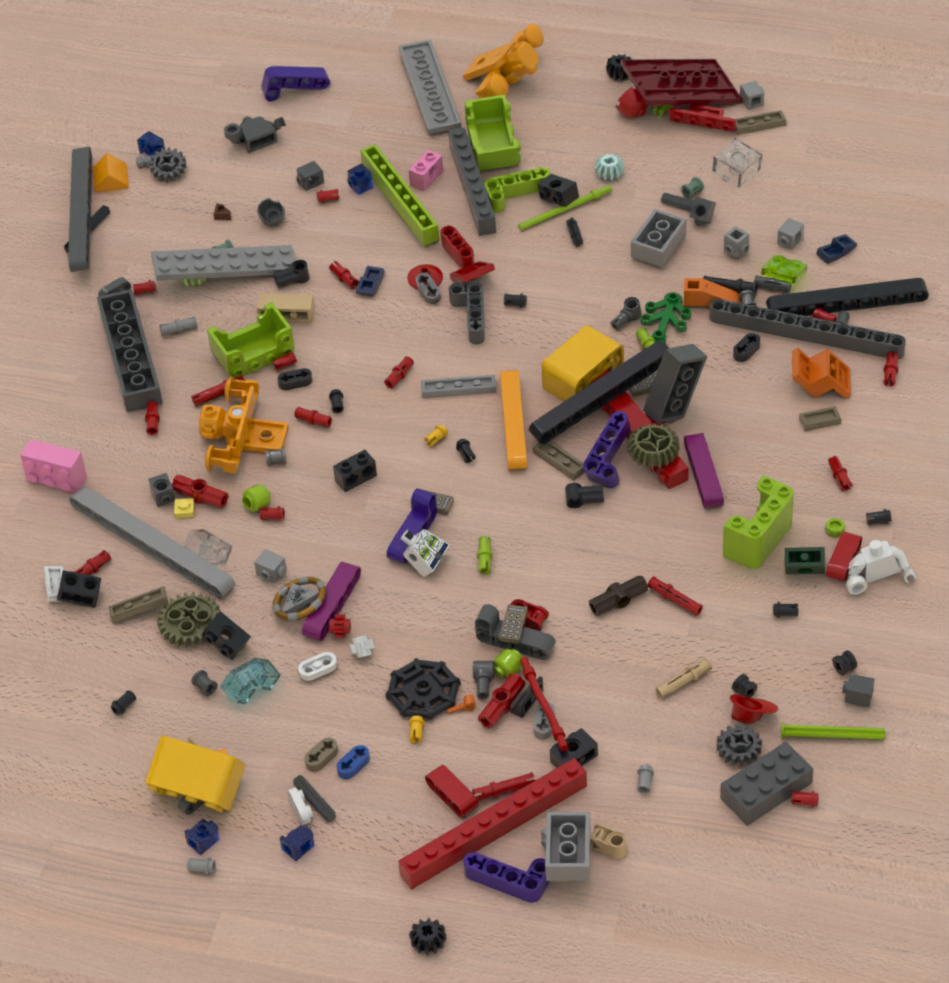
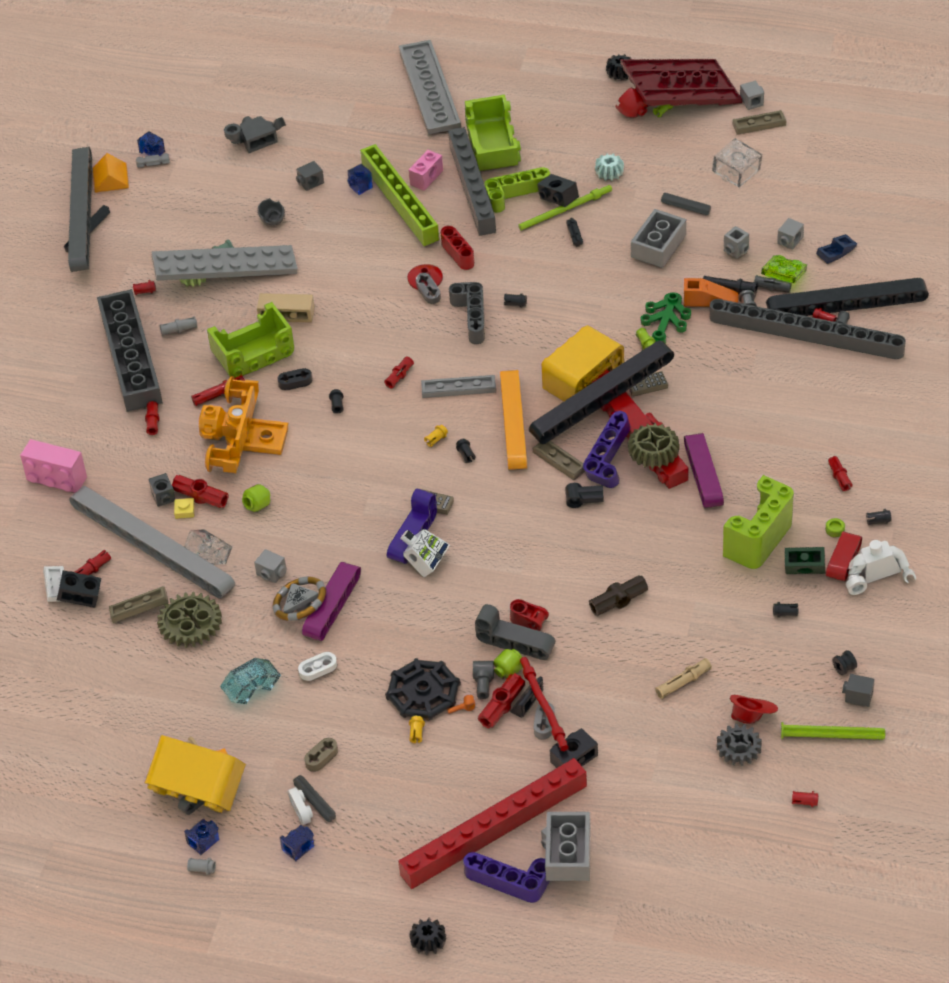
dark grey beam [98,277,131,297] -> none
black pin [110,690,136,715] -> none
dark grey gear [149,147,187,182] -> none
dark grey bush [191,670,218,696] -> none
black brick [202,611,251,660] -> none
reddish brown tile [213,203,231,220] -> none
red pin [260,506,285,521] -> none
dark purple beam [261,66,330,102] -> none
flat silver bush [266,447,286,466] -> none
red pin [272,352,297,371] -> none
black piece [273,260,310,288] -> none
red pin [294,407,332,428] -> none
red pin [317,189,339,203] -> none
red pin [329,261,359,289] -> none
red gear [329,614,351,638] -> none
black brick [333,449,377,492] -> none
blue beam [336,745,370,779] -> none
white gear [349,635,375,658] -> none
dark blue slope [356,266,385,296] -> none
red beam [425,765,479,818] -> none
red plate [449,261,495,283] -> none
light orange piece [463,24,544,98] -> none
red pin [472,772,536,801] -> none
lime pin [477,536,492,575] -> none
dark tan tile [499,605,528,644] -> none
tan piece [590,823,627,859] -> none
dark grey pin [610,297,642,331] -> none
light grey pin [637,765,654,793] -> none
dark grey brick [643,344,708,423] -> none
red pin [648,576,703,616] -> none
red bracket [669,104,736,132] -> none
sand green bush [681,177,704,199] -> none
dark grey brick [690,197,716,225] -> none
dark grey brick [720,742,813,826] -> none
black wheel [732,674,758,698] -> none
black beam [733,333,760,362] -> none
orange bracket [792,348,851,399] -> none
dark tan tile [799,406,841,431] -> none
red pin [883,352,899,387] -> none

